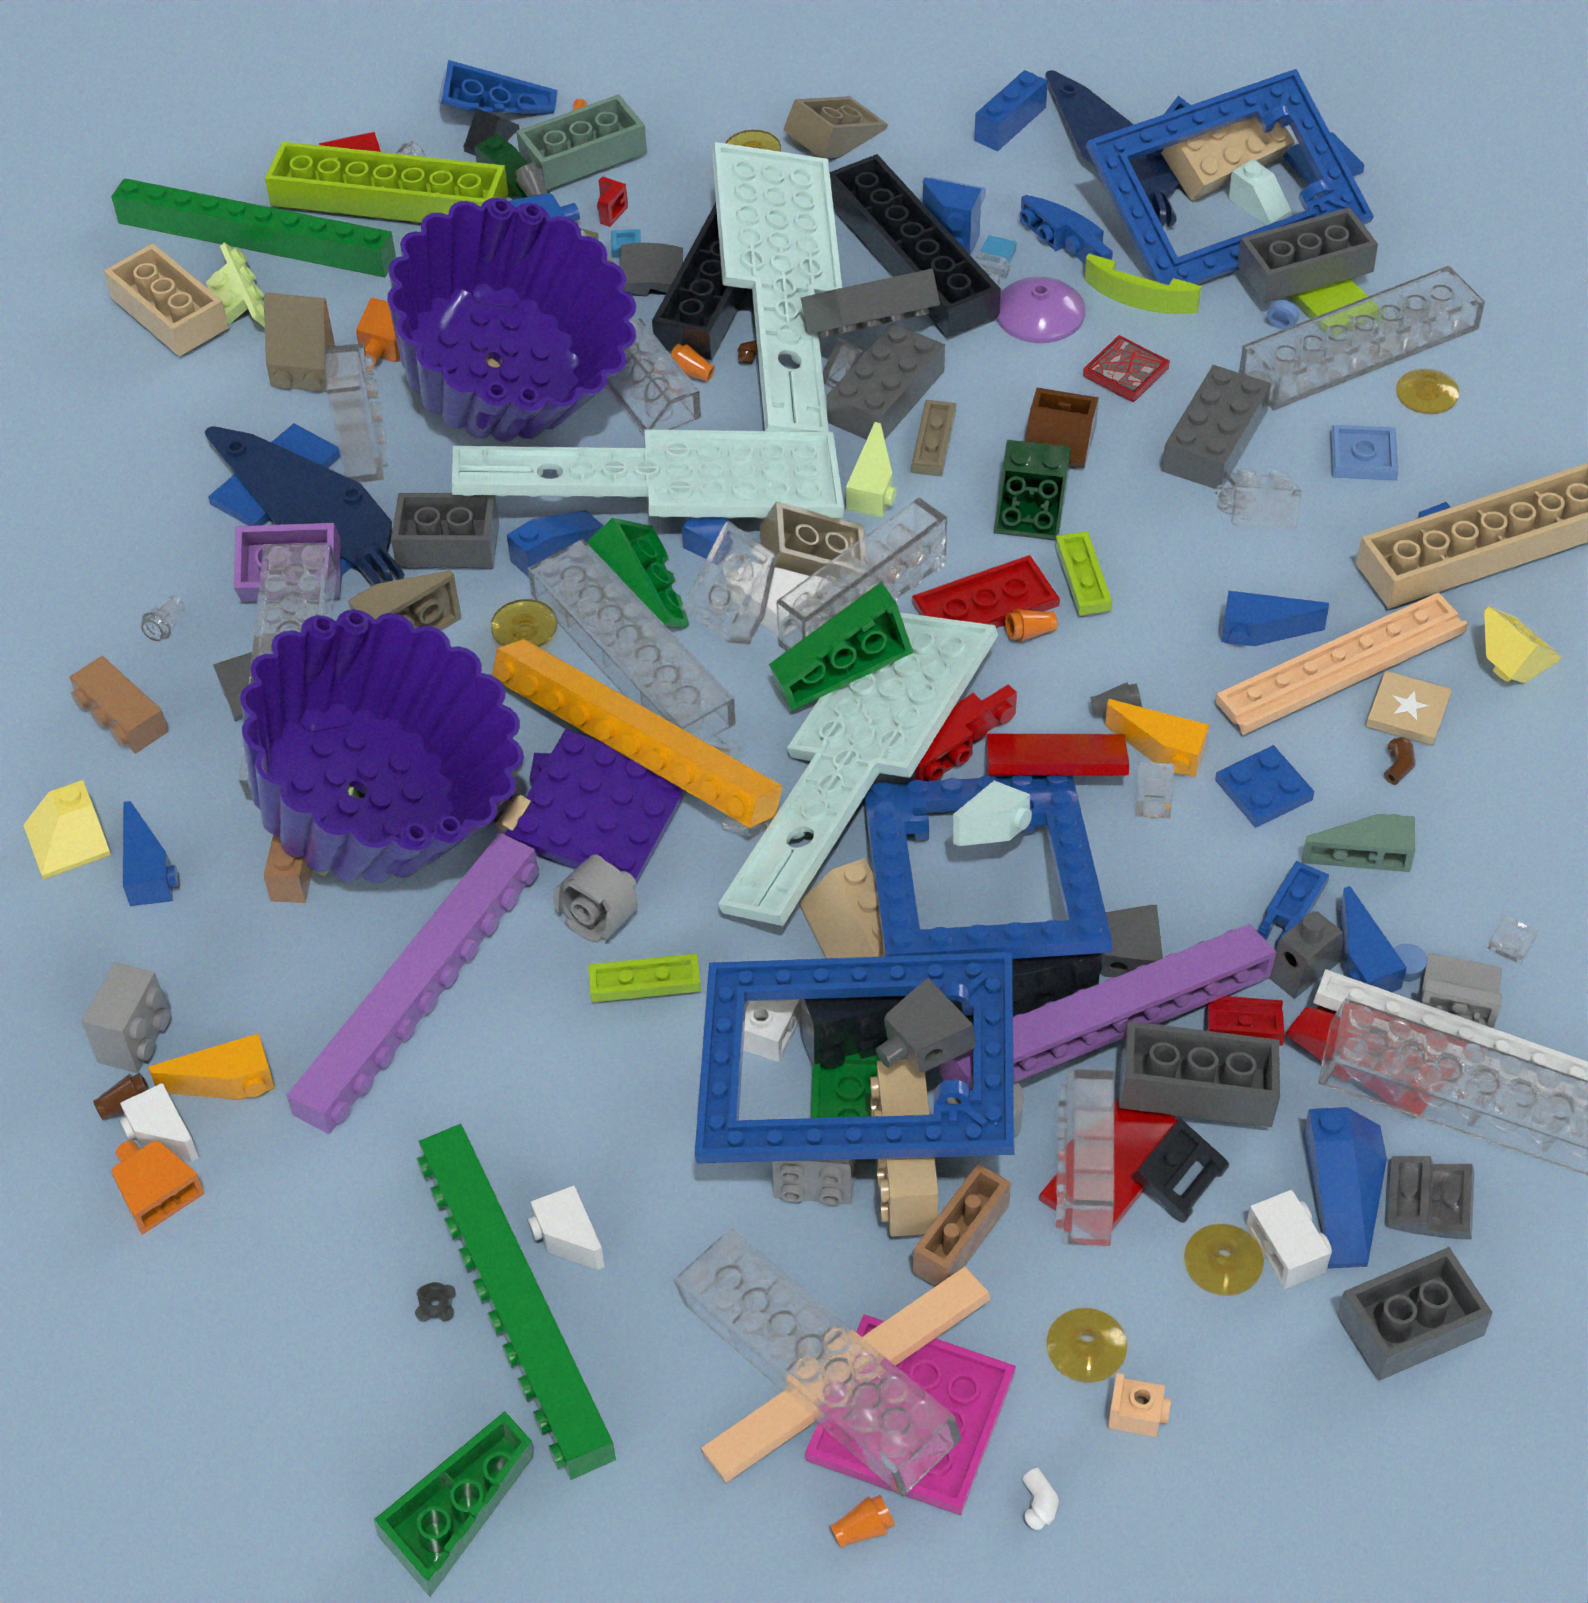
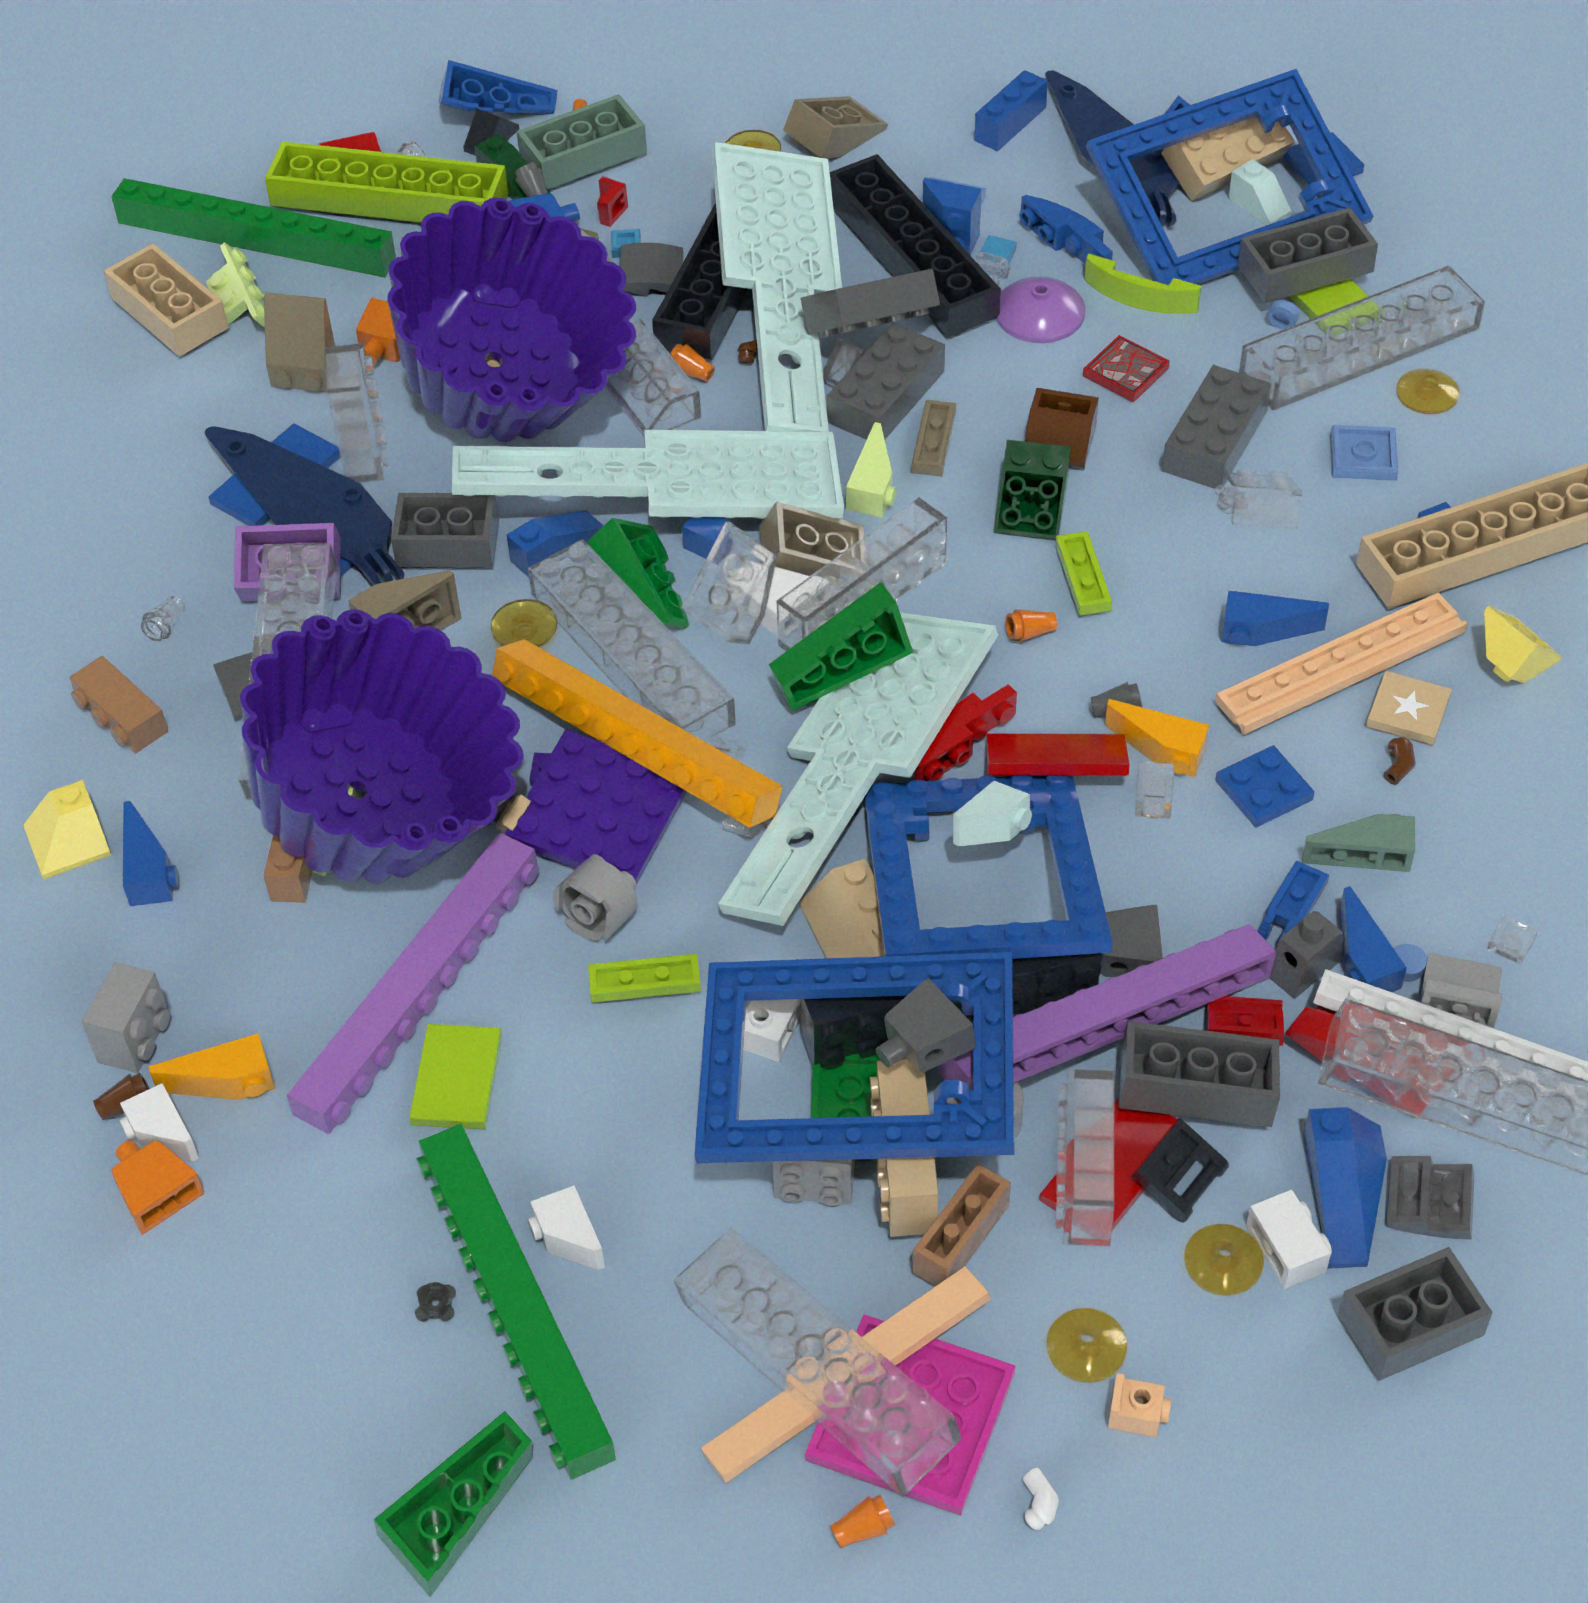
red tile [912,555,1060,628] -> none
none -> lime tile [409,1024,502,1130]

